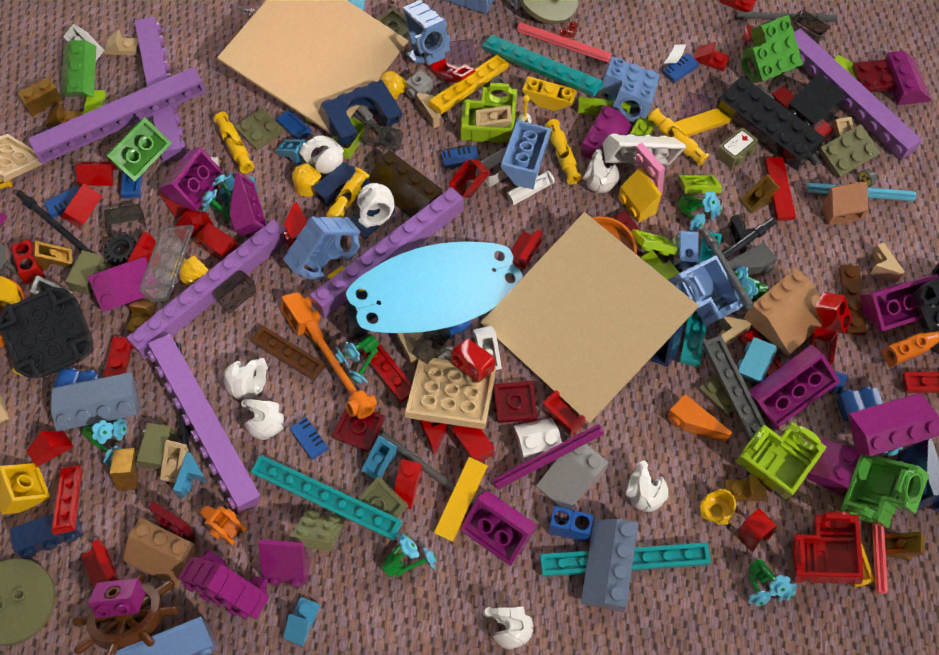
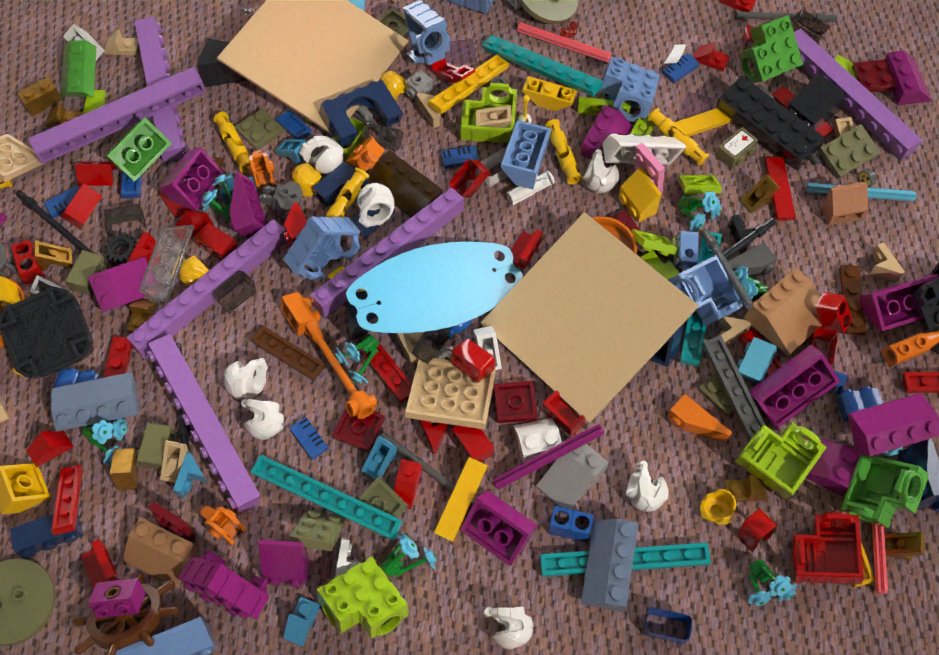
none -> black slope [196,38,248,87]
none -> orange hinge [248,150,275,190]
none -> dark grey hinge [259,181,303,221]
none -> lime piece [317,557,408,639]
none -> light grey slope [330,537,362,580]
none -> orange hinge [346,136,385,172]
none -> blue piece [644,607,693,644]

